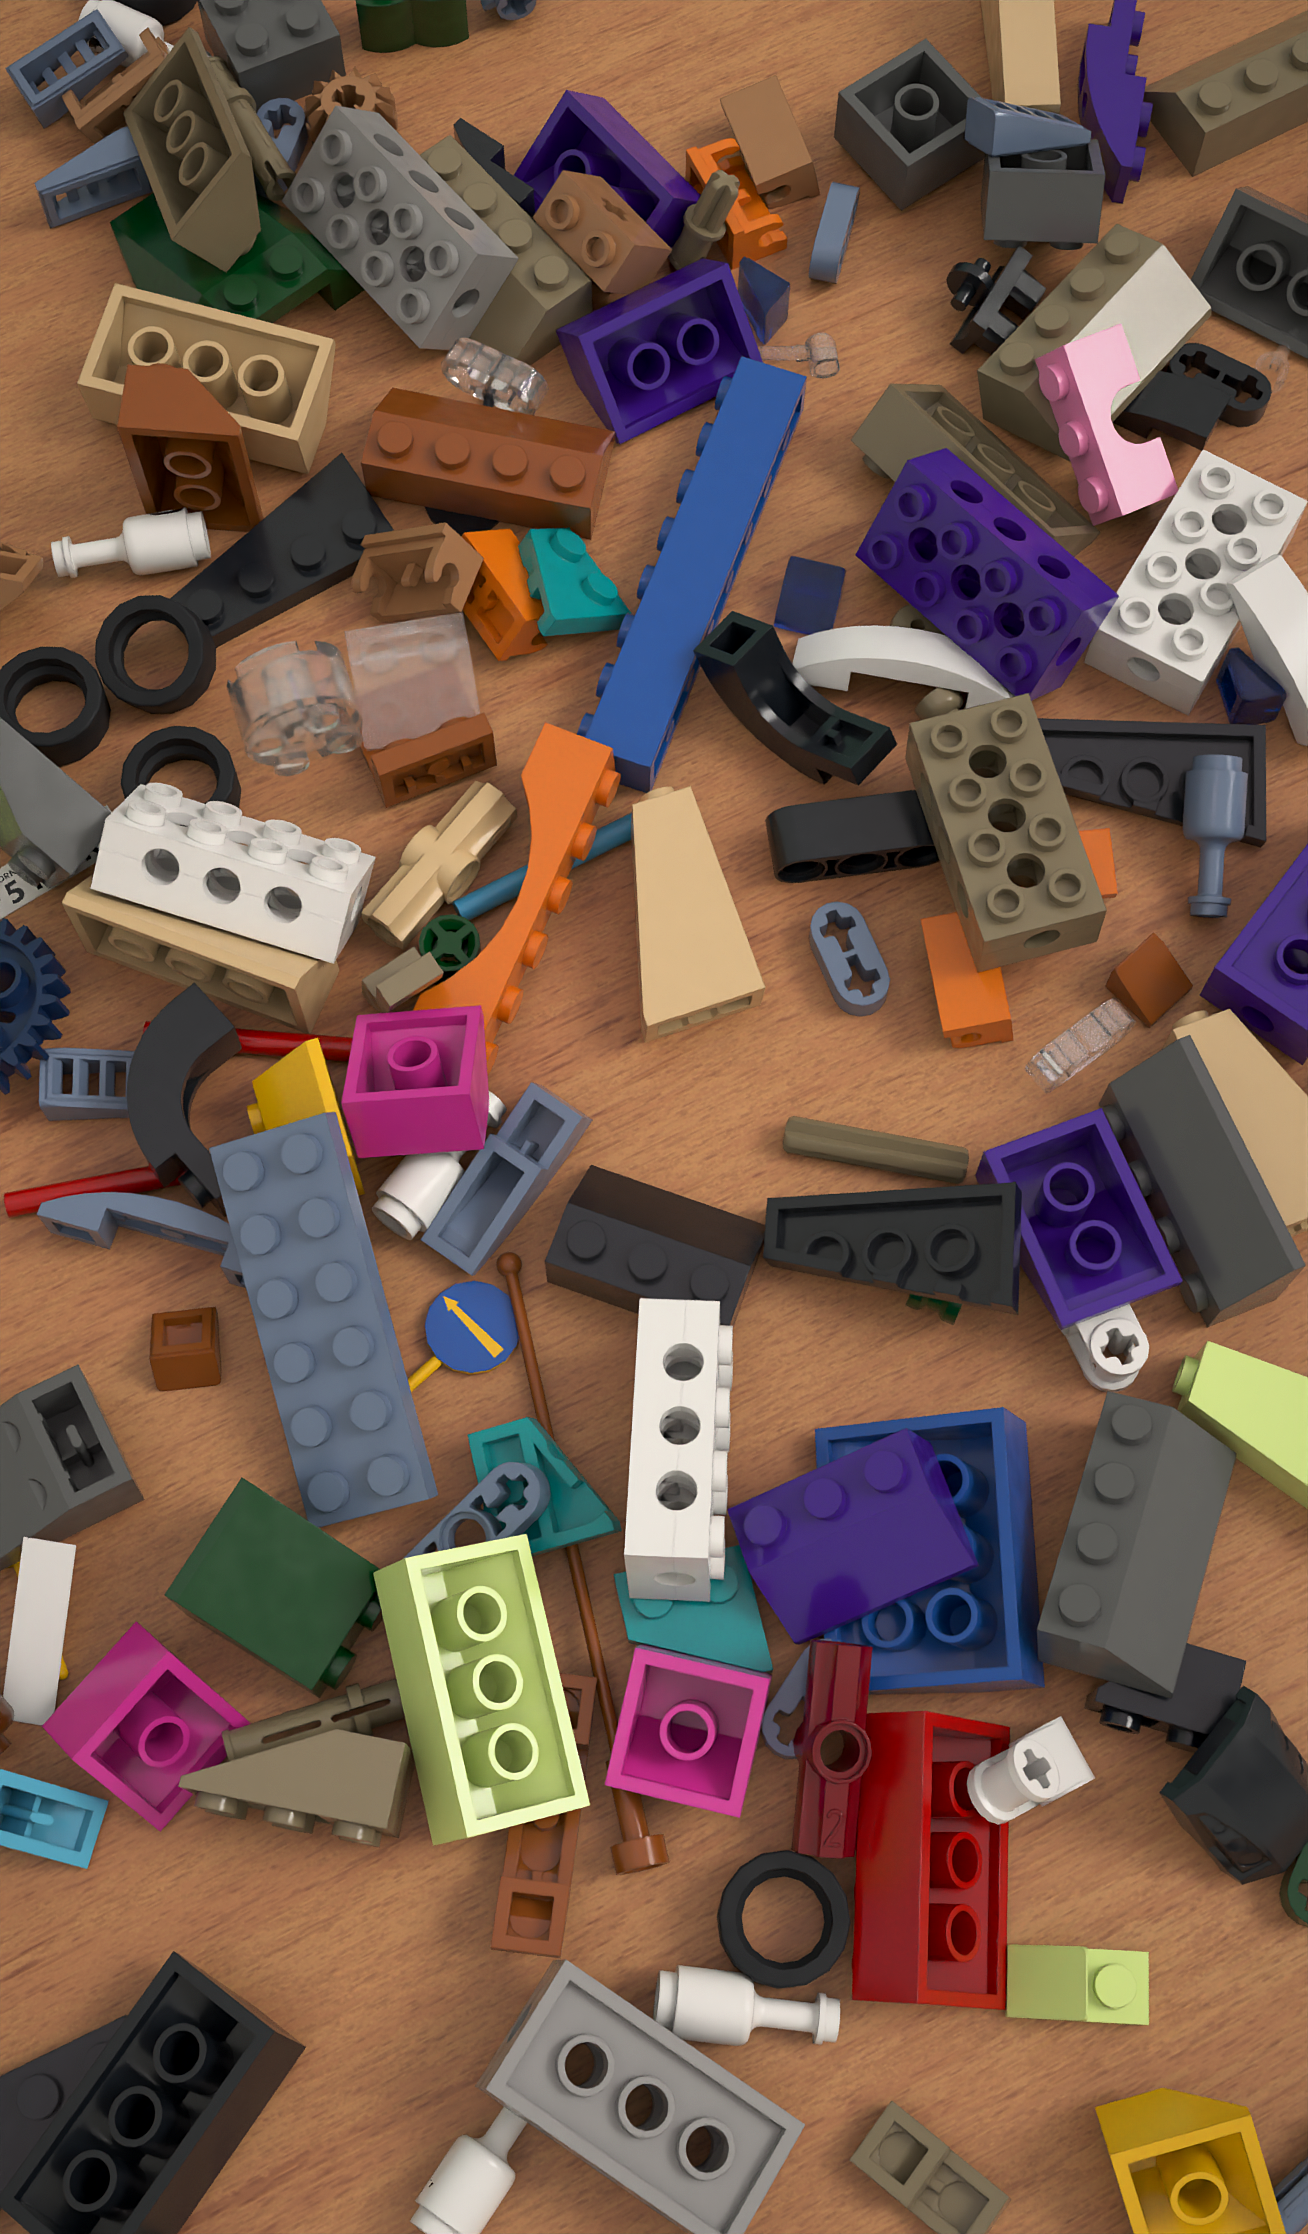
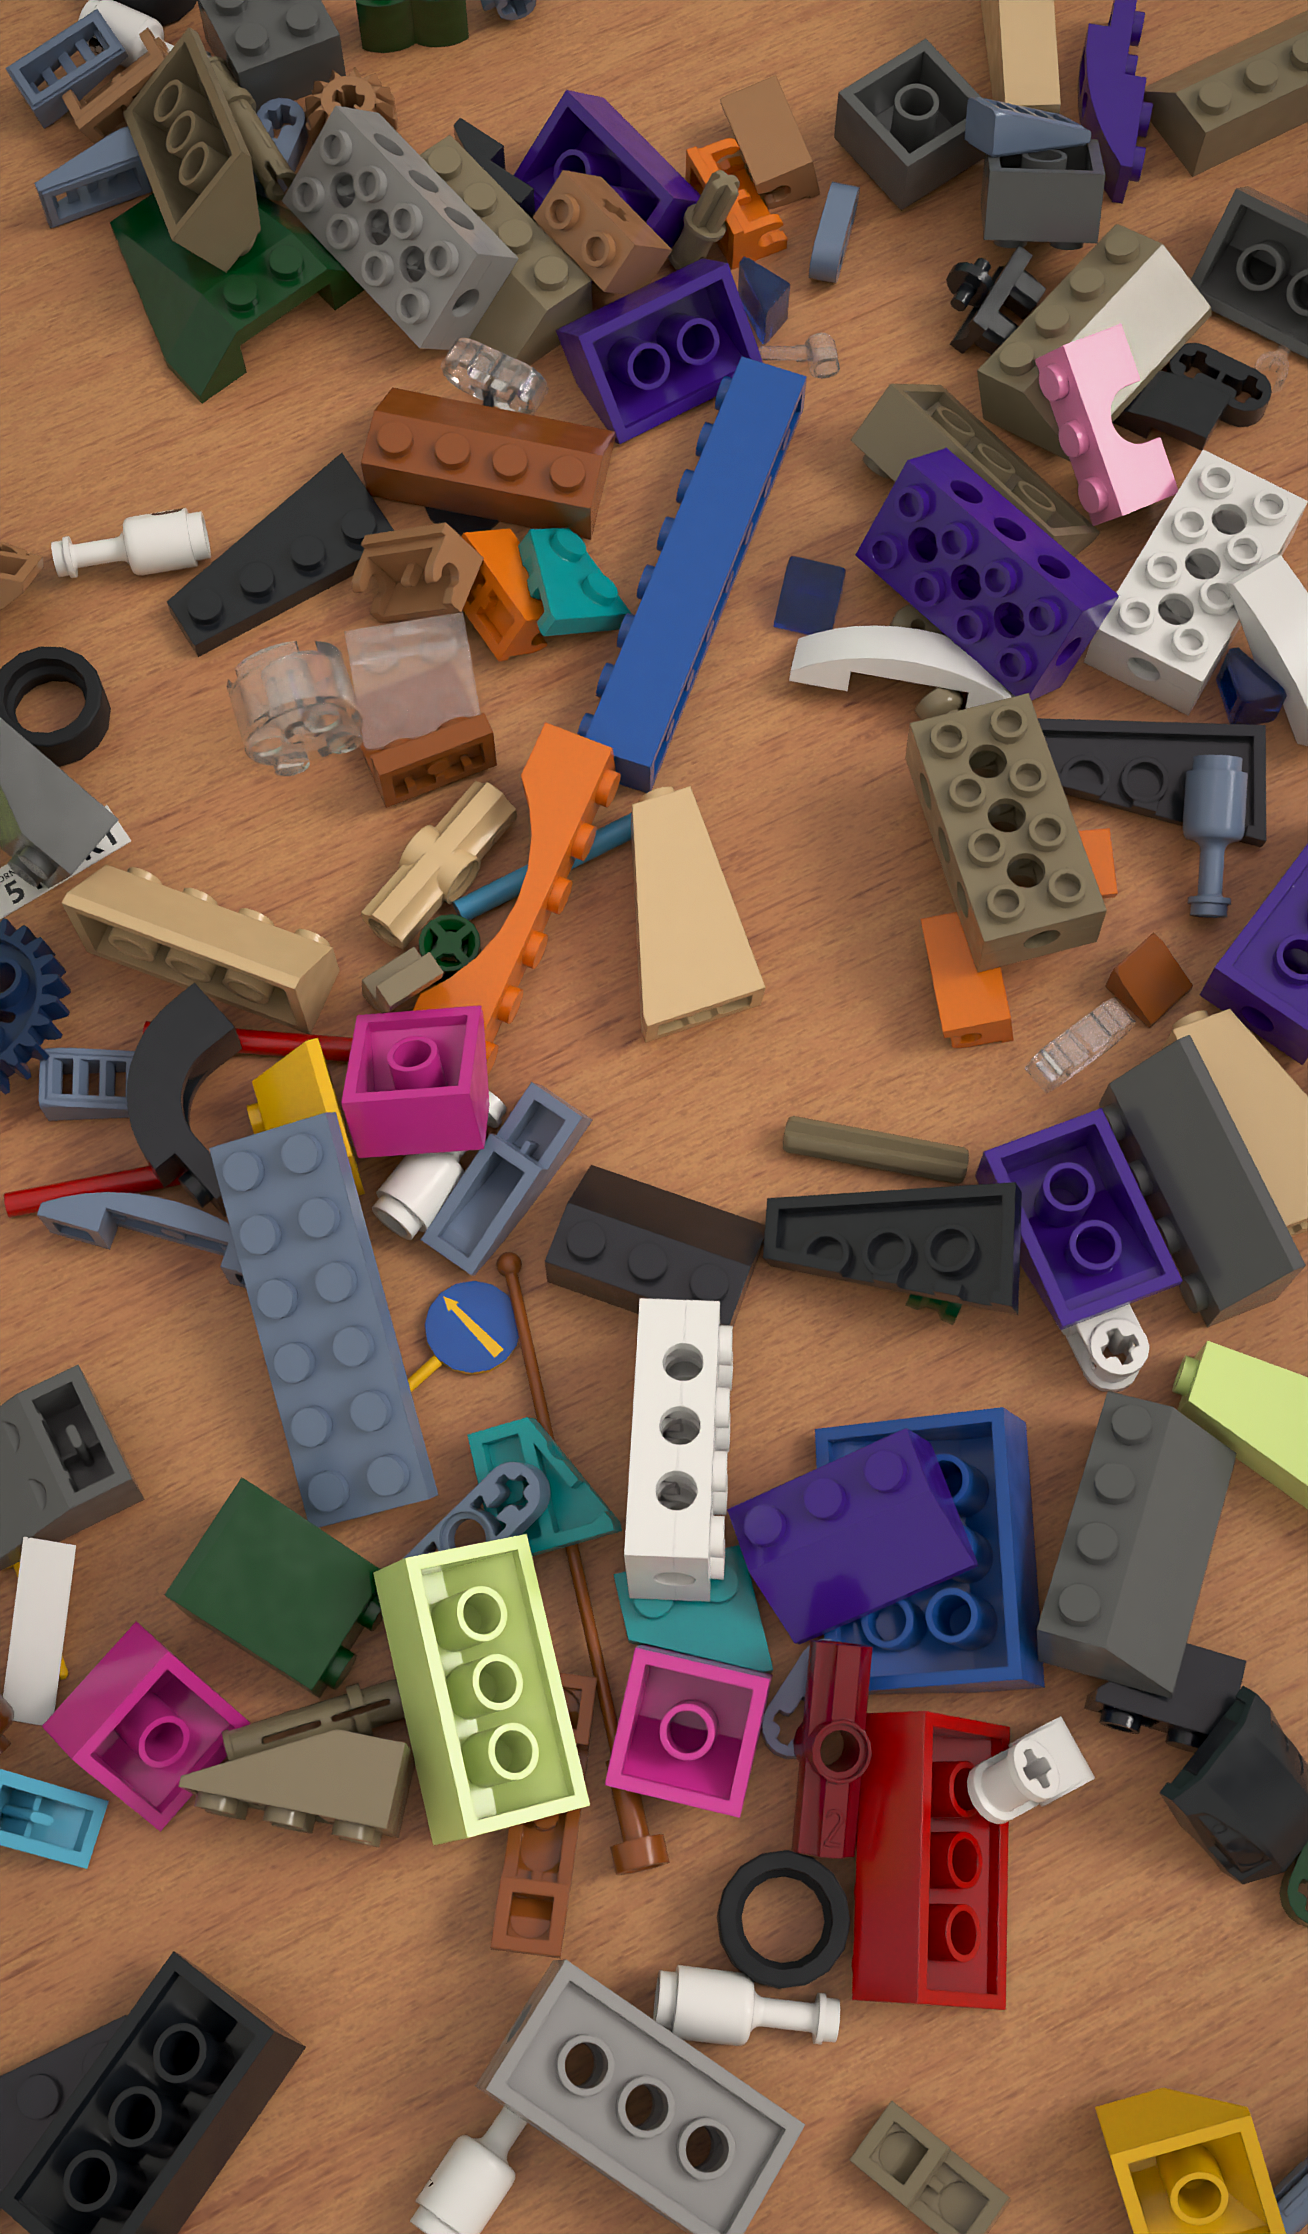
tan slope [77,283,336,474] -> none
white brick [90,783,376,964] -> none
black tyre [95,595,216,714] -> none
dark orange slope [117,363,264,532] -> none
black tyre [120,726,241,827] -> none
dark orange slope [149,1307,221,1391] -> none
black arch [693,611,898,786] -> none
black beam [765,790,940,883] -> none
sand blue beam [808,901,890,1017] -> none
yellowish green slope [1005,1944,1149,2025] -> none

